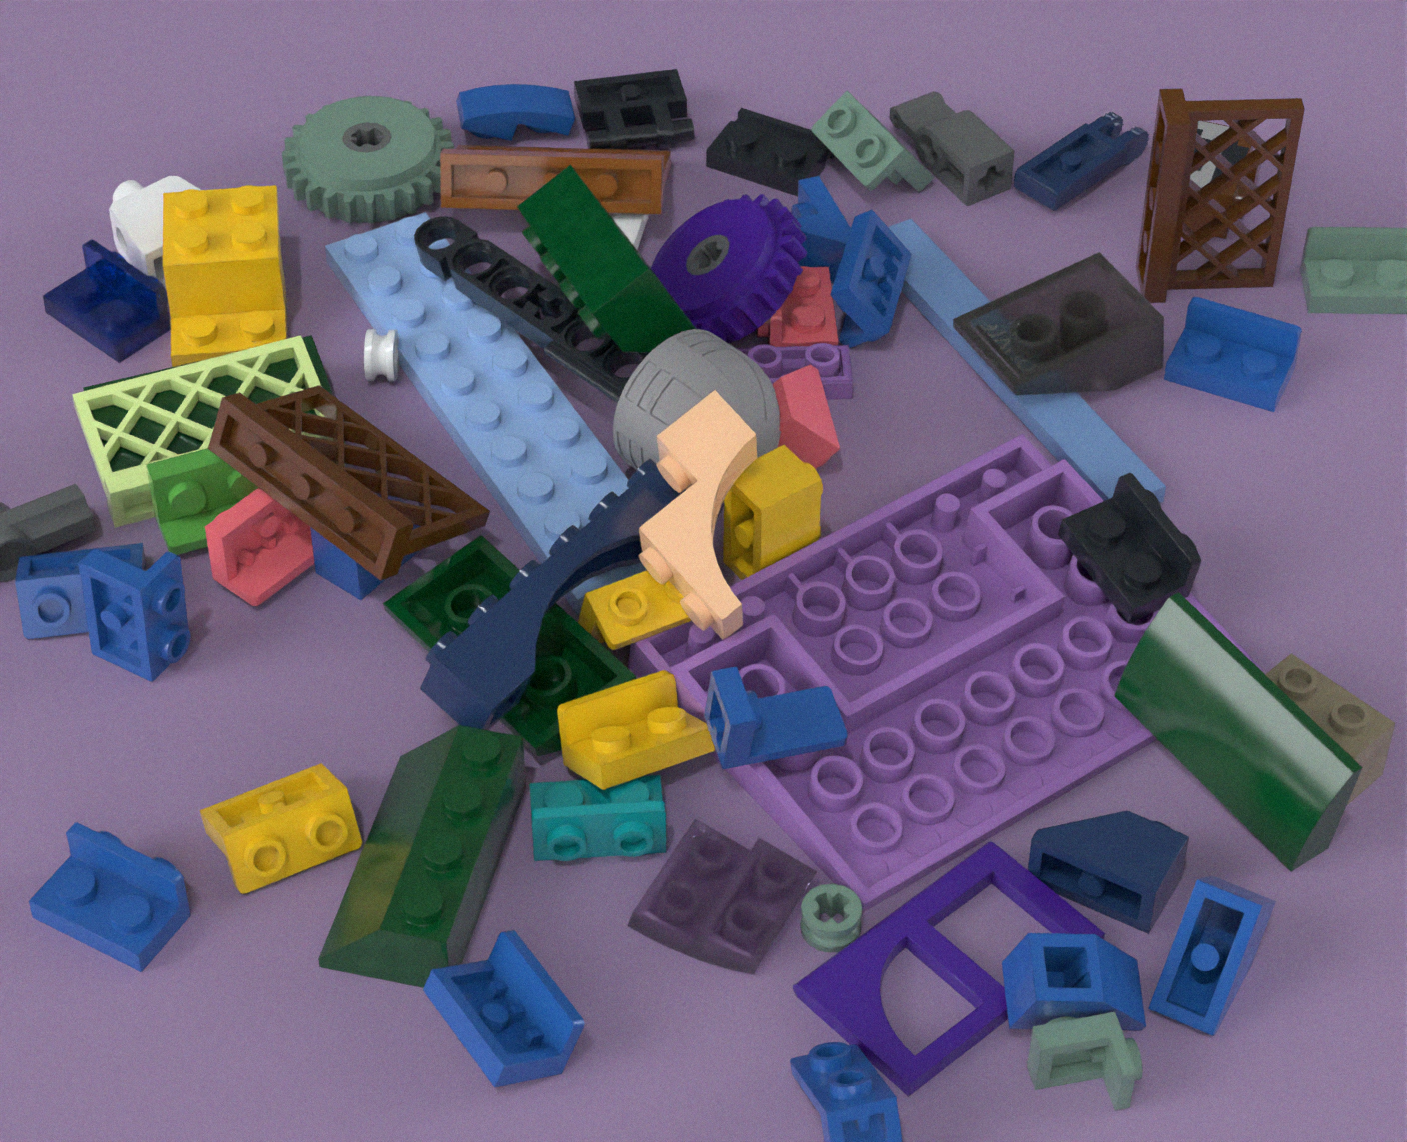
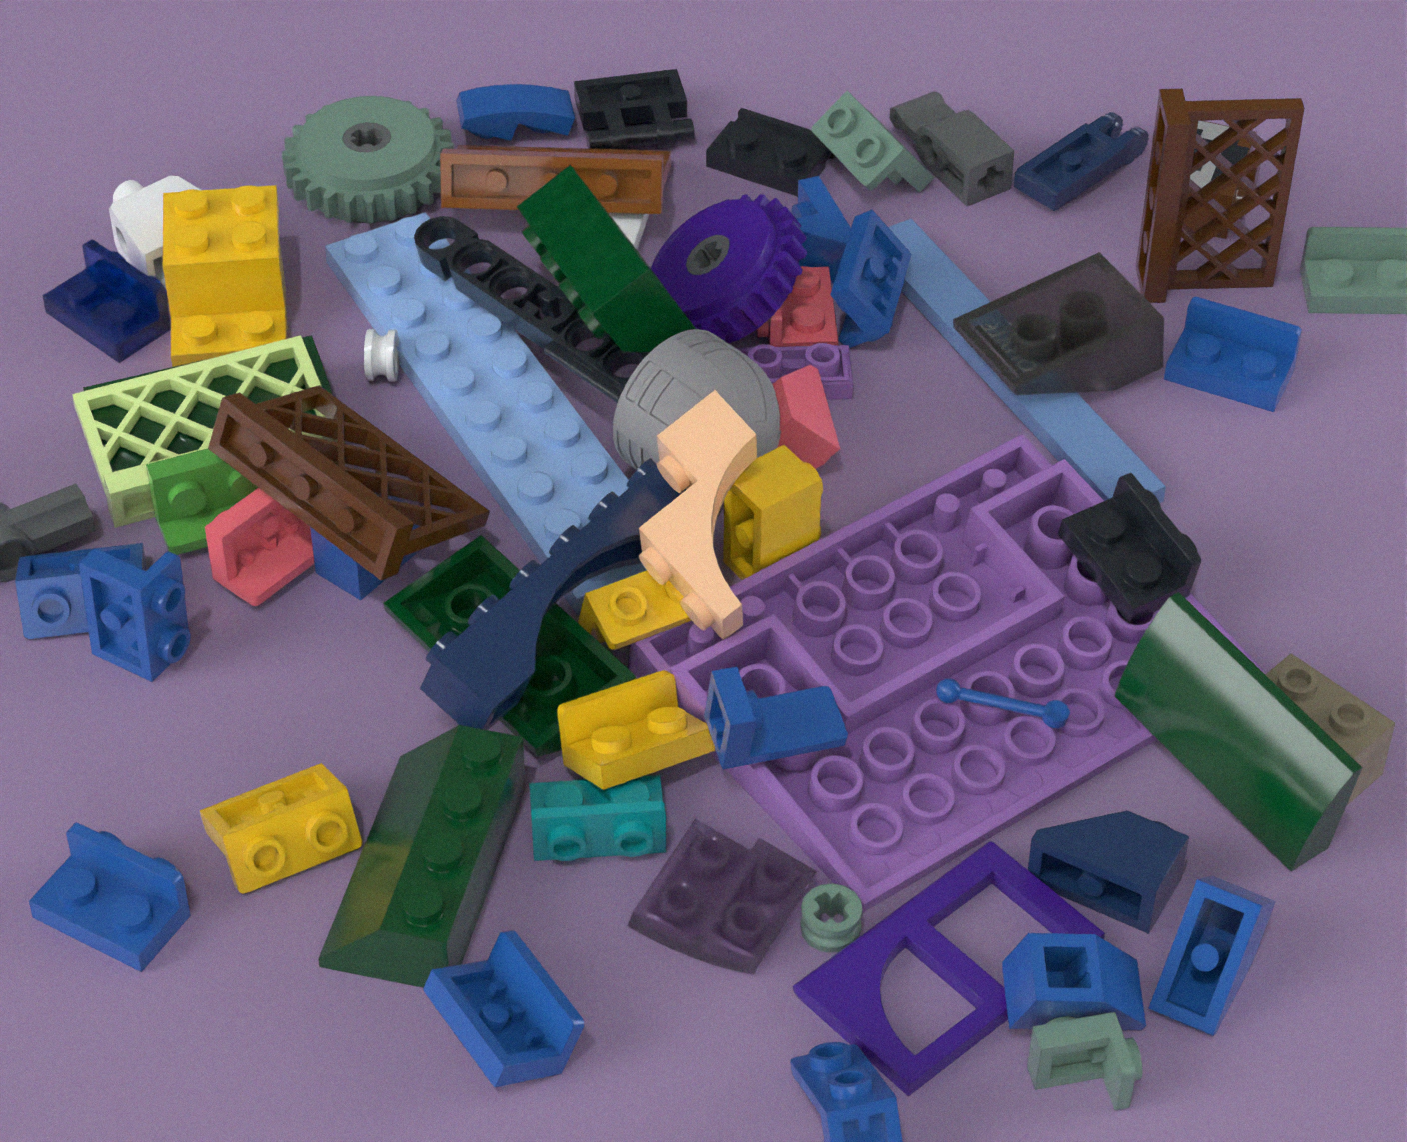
none -> blue hinge [936,678,1070,729]

